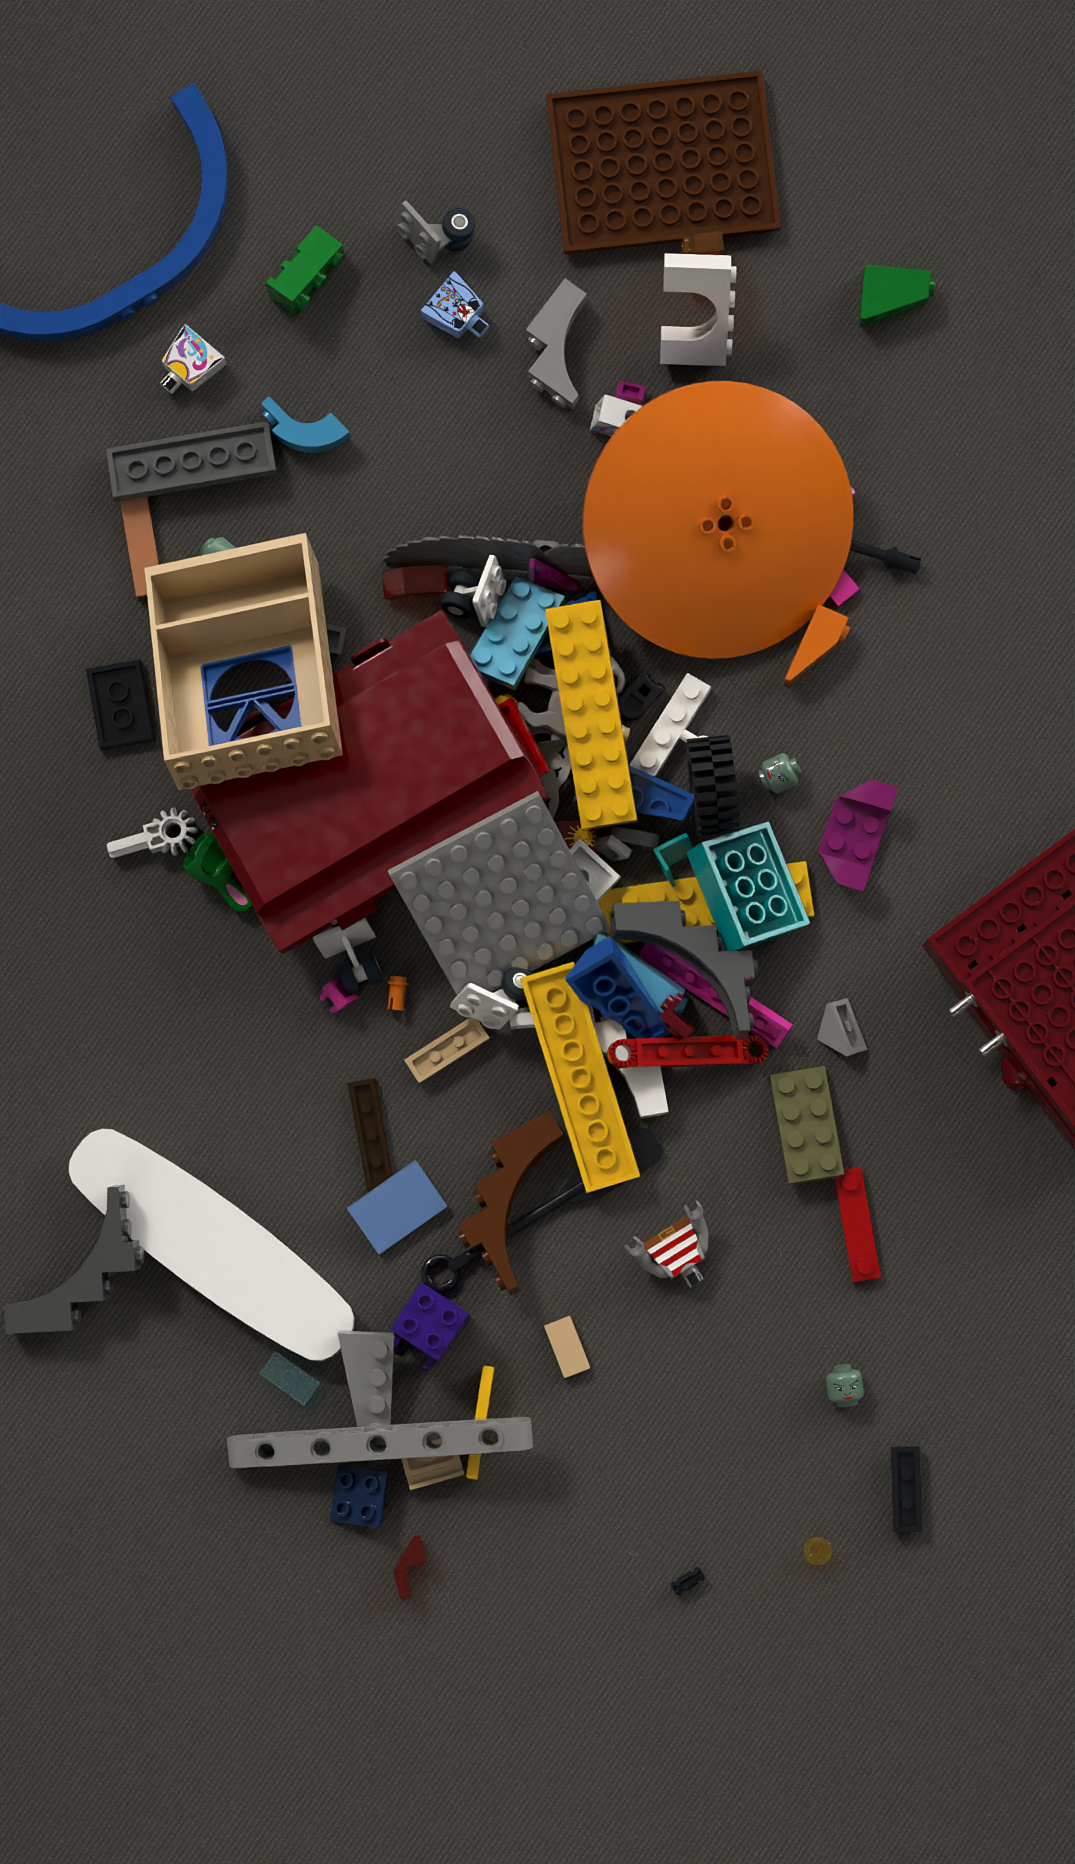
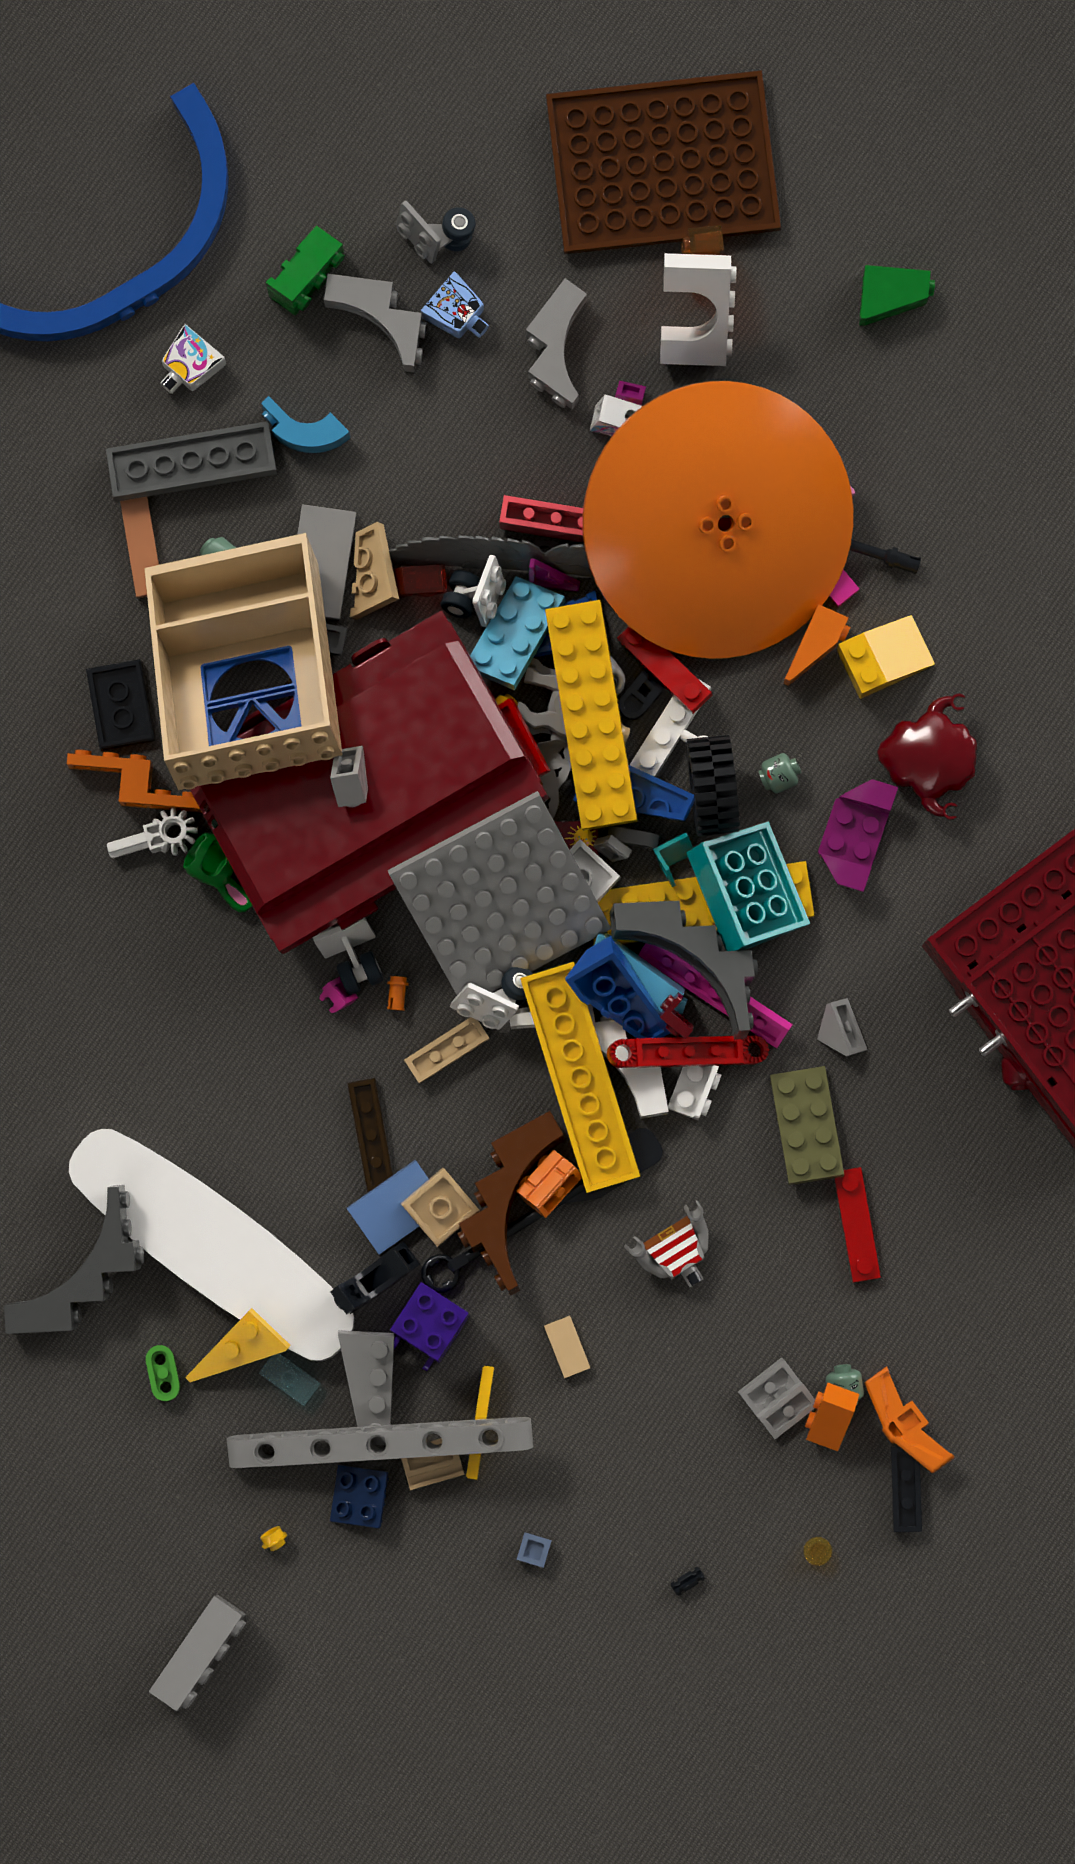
clear red slope [393,1535,427,1599] -> none
none -> orange bracket [67,750,202,813]
none -> bright green plate [146,1345,180,1401]
none -> light grey brick [149,1595,246,1711]
none -> yellow wing [185,1308,291,1382]
none -> yellow plate [260,1526,287,1551]
none -> light grey tile [297,504,357,621]
none -> light grey arch [324,274,427,373]
none -> light grey slope [330,746,368,807]
none -> black arch [330,1242,420,1315]
none -> tan wing [350,522,399,620]
none -> tan tile [401,1168,480,1247]
none -> coral brick [499,495,584,543]
none -> orange brick [516,1150,582,1218]
none -> sand blue plate [516,1532,552,1568]
none -> red plate [617,627,713,714]
none -> white bracket [668,1065,722,1120]
none -> light grey slope [738,1357,815,1439]
none -> orange brick [805,1382,859,1451]
none -> yellow slope [837,615,935,699]
none -> orange plate [864,1366,955,1473]
none -> dark red piece [877,693,977,820]

